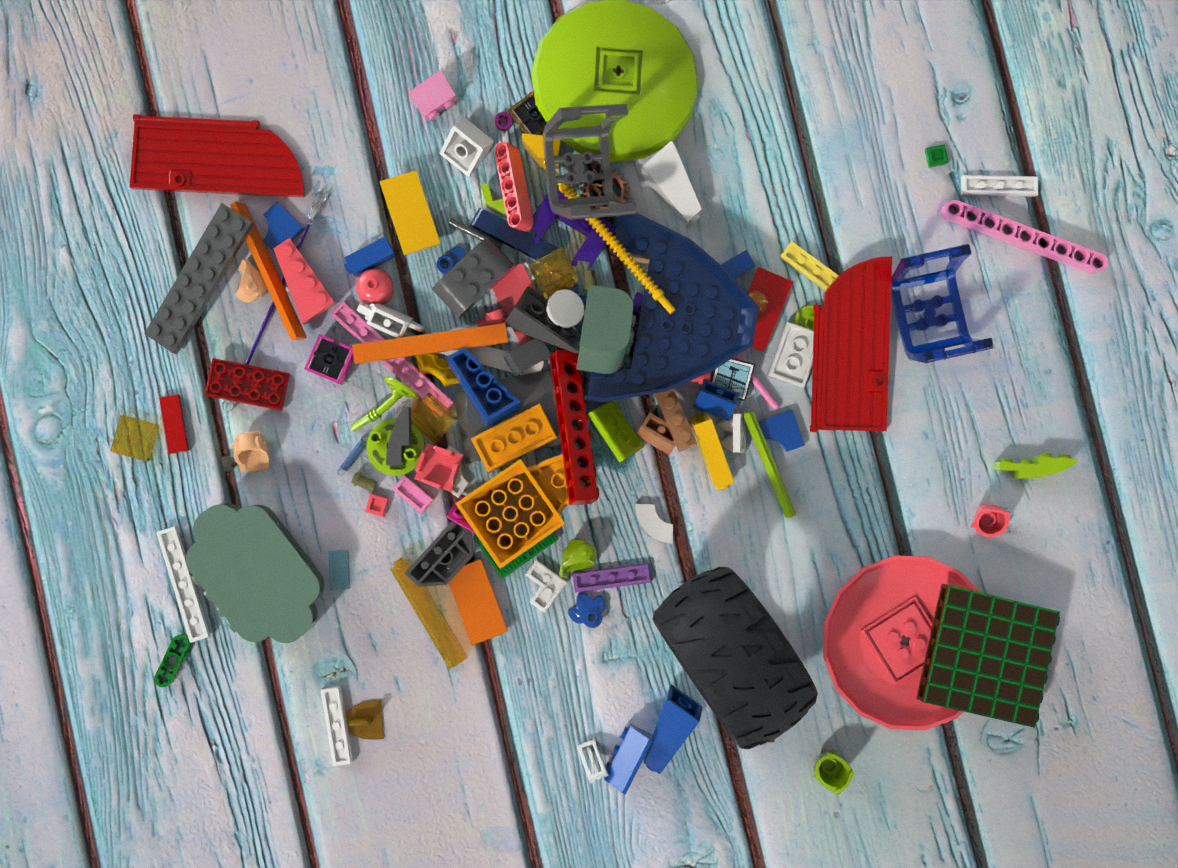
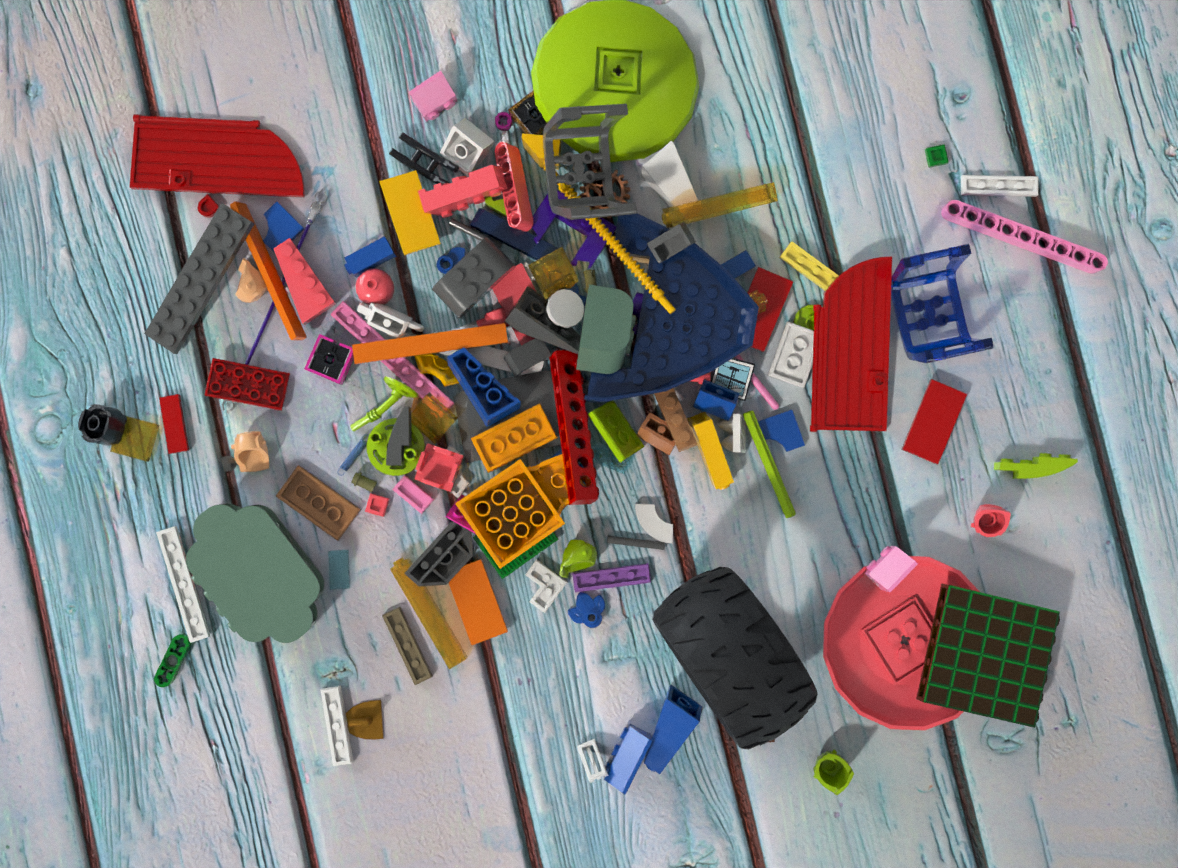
none -> black brick [78,404,127,446]
none -> red tile [198,194,219,218]
none -> medium nougat tile [276,465,361,541]
none -> dark tan tile [382,607,433,685]
none -> black piece [389,132,459,184]
none -> coral wedge [418,165,507,218]
none -> dark grey bar [607,536,665,550]
none -> dark grey panel [647,222,696,263]
none -> clear yellow brick [662,182,778,228]
none -> bright pink slope [865,546,918,592]
none -> red tile [901,379,967,465]

